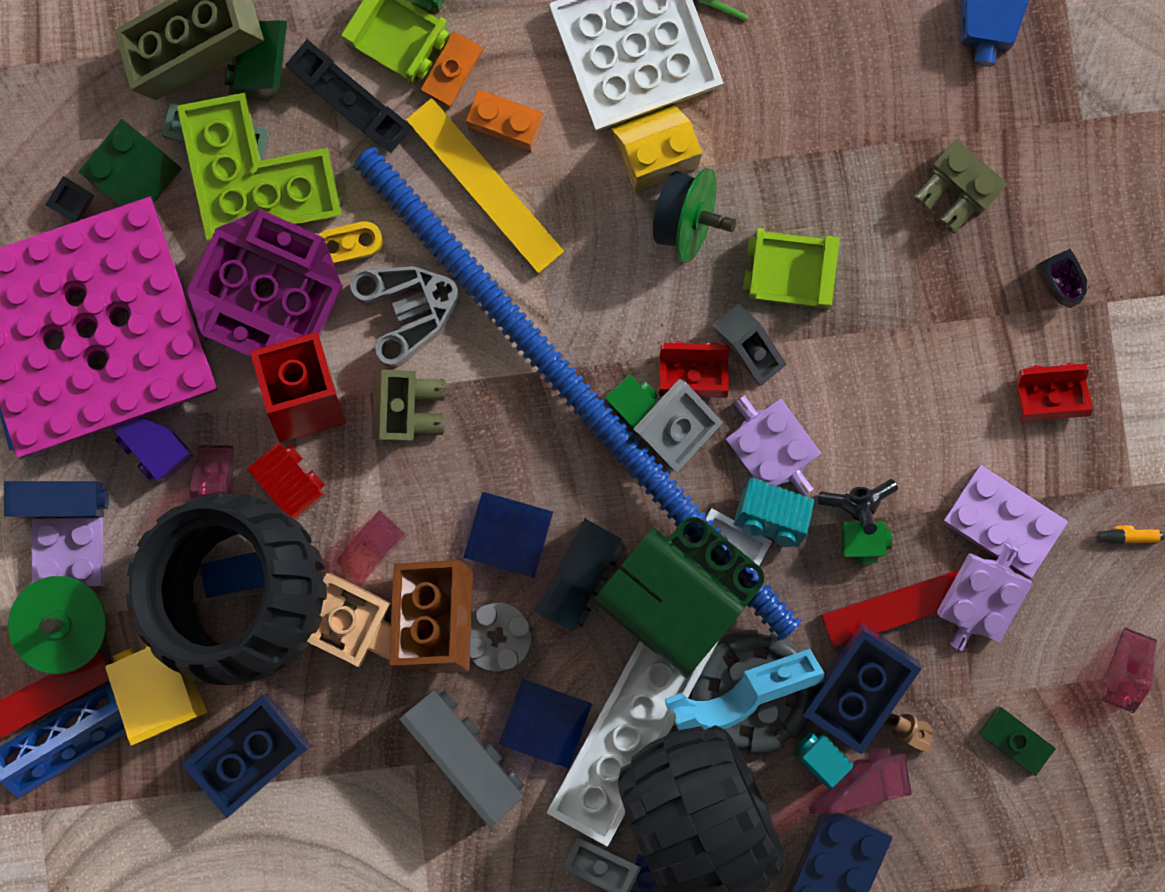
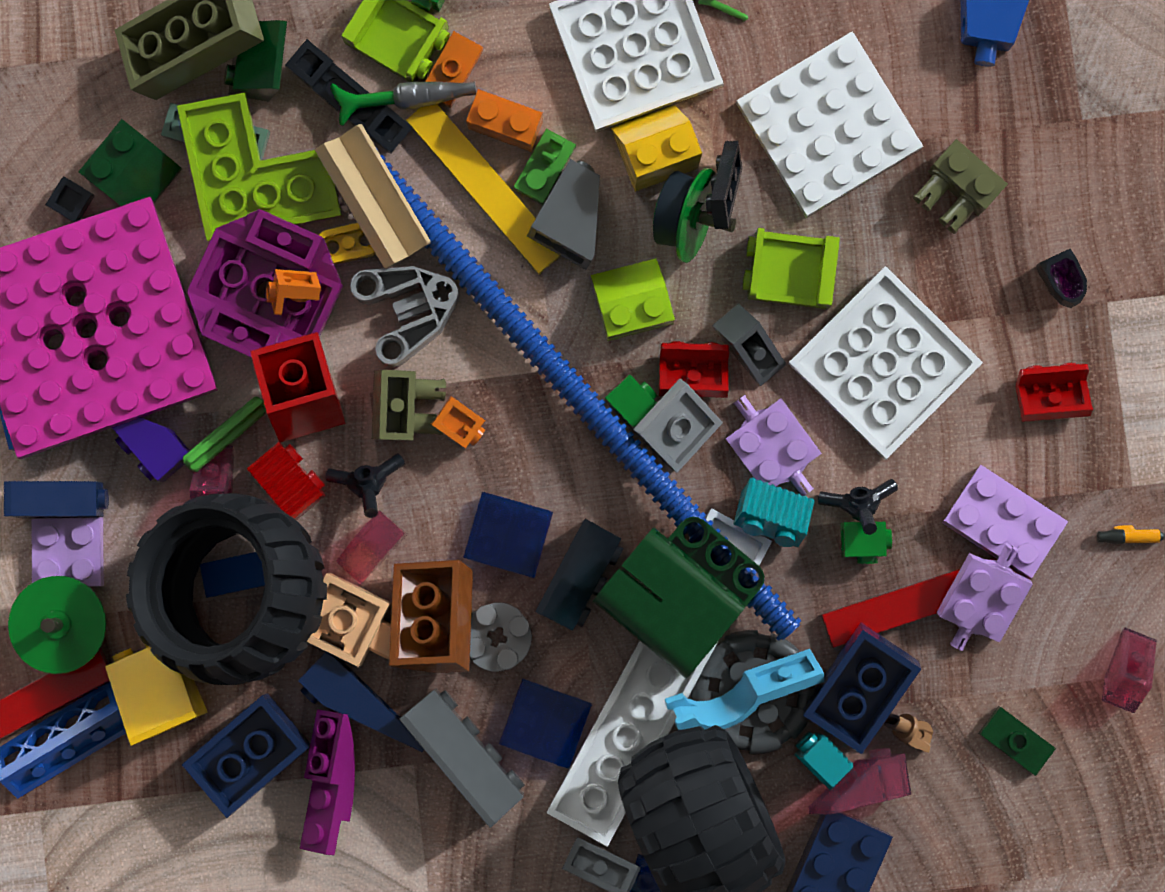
none -> bright green axle [182,396,267,472]
none -> orange bracket [266,269,321,315]
none -> dark blue slope [298,651,424,752]
none -> magenta slope [299,709,355,856]
none -> tan panel [315,124,430,269]
none -> black piece [325,453,405,518]
none -> flat silver piece [330,81,477,126]
none -> orange bracket [431,396,486,449]
none -> bright green plate [513,128,576,205]
none -> dark grey slope [527,159,600,270]
none -> lime slope [591,258,675,341]
none -> black plate [706,140,743,229]
none -> white plate [736,31,923,218]
none -> white plate [788,266,983,460]

